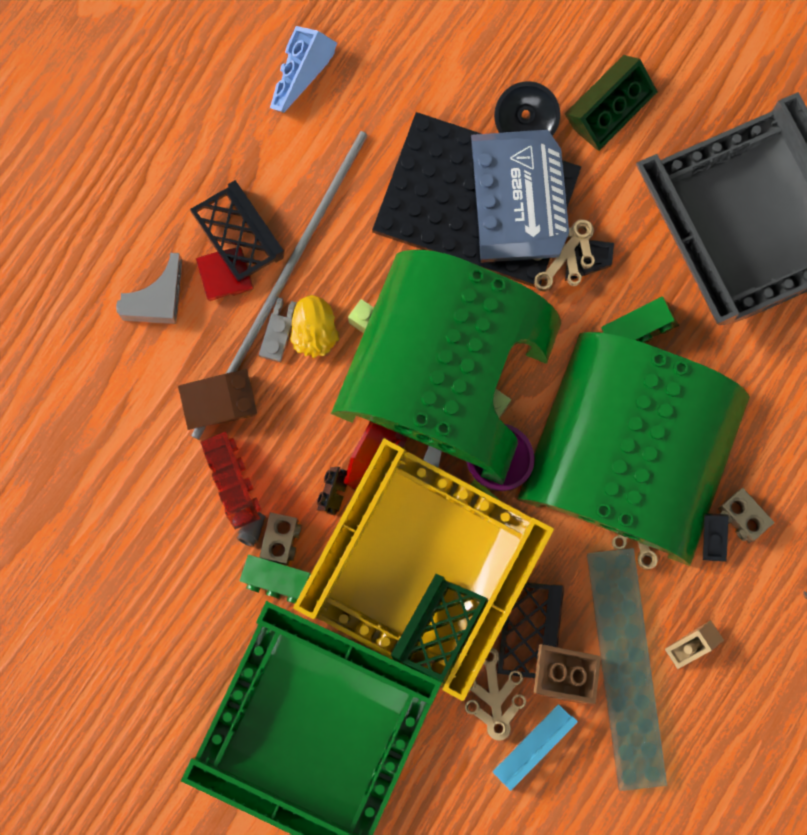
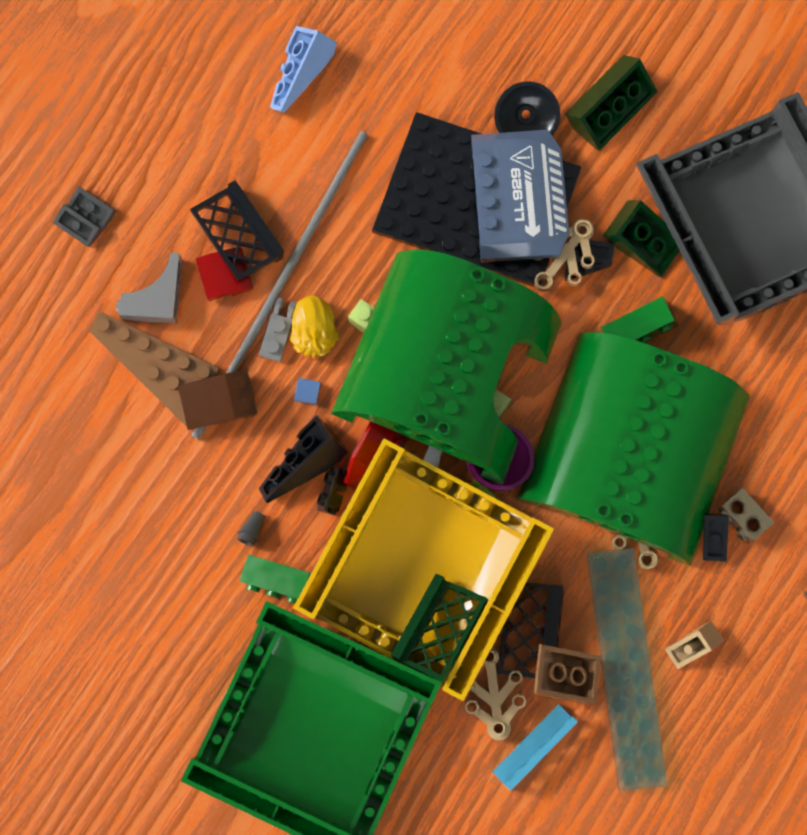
clear red wedge [200,432,262,529] -> none
dark tan brick [259,512,302,565] -> none
none -> dark grey slope [53,186,117,247]
none -> medium nougat wing [89,311,220,427]
none -> black wedge [259,415,348,503]
none -> medium blue tile [294,378,321,405]
none -> dark green slope [603,200,680,277]

